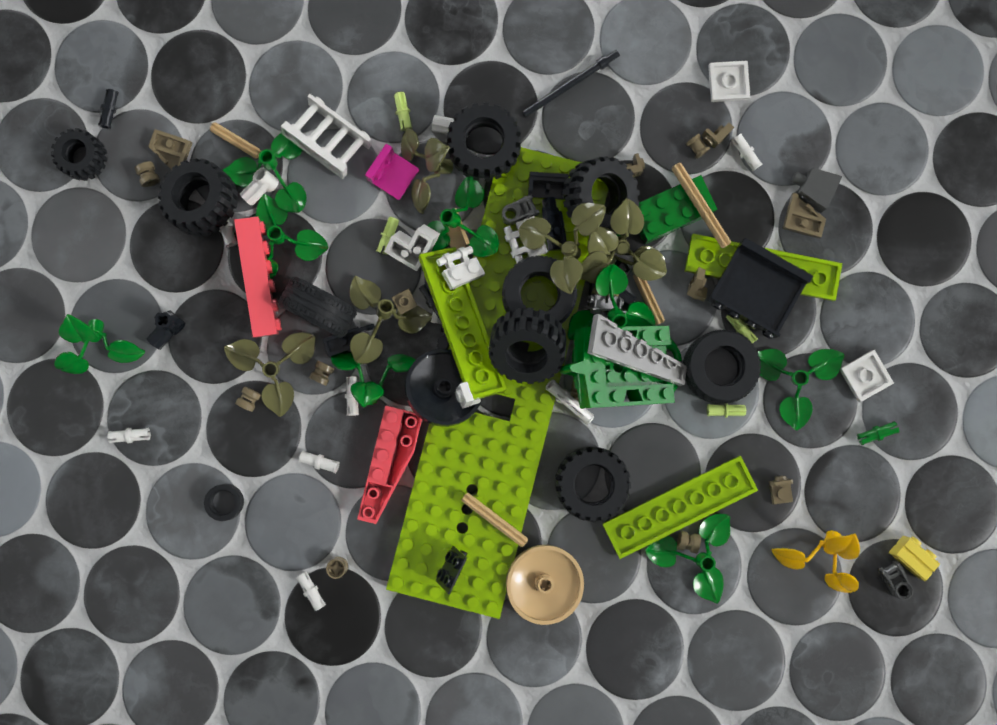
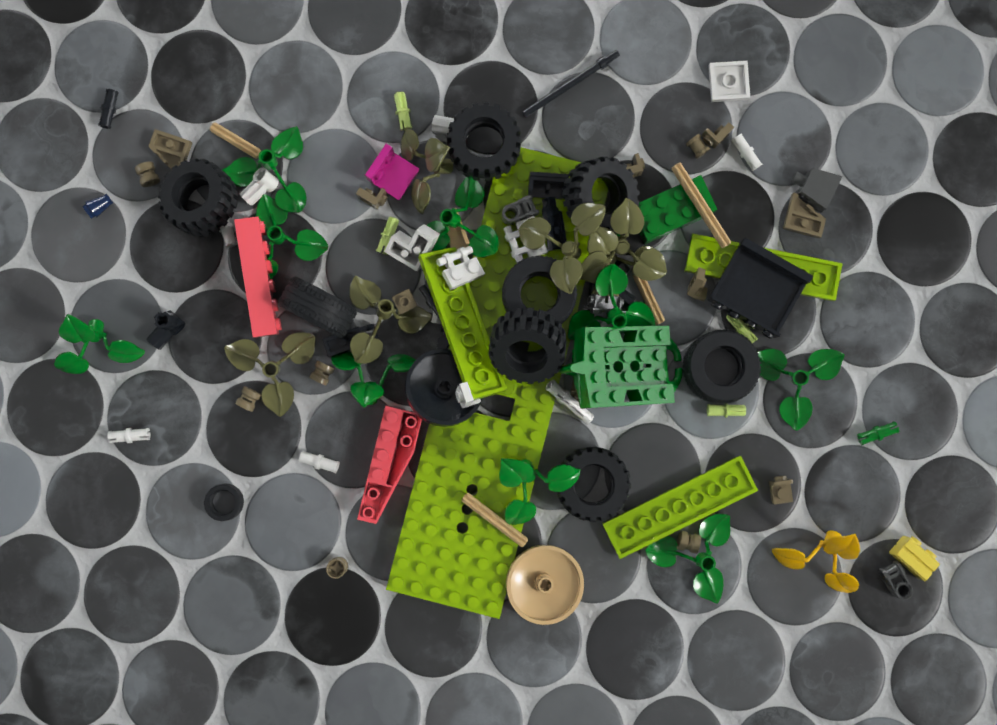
black tyre [51,128,108,181] -> none
white fence [281,94,371,179] -> none
white pin [296,571,326,611] -> none
white pin [345,376,359,416] -> none
black hinge [436,546,468,595] -> none
light grey wing [587,314,687,386] -> none
white plate [840,350,894,402] -> none
none -> dark blue cone [82,193,113,219]
none -> dark tan bracket [356,188,388,210]
none -> green plant [499,458,581,525]

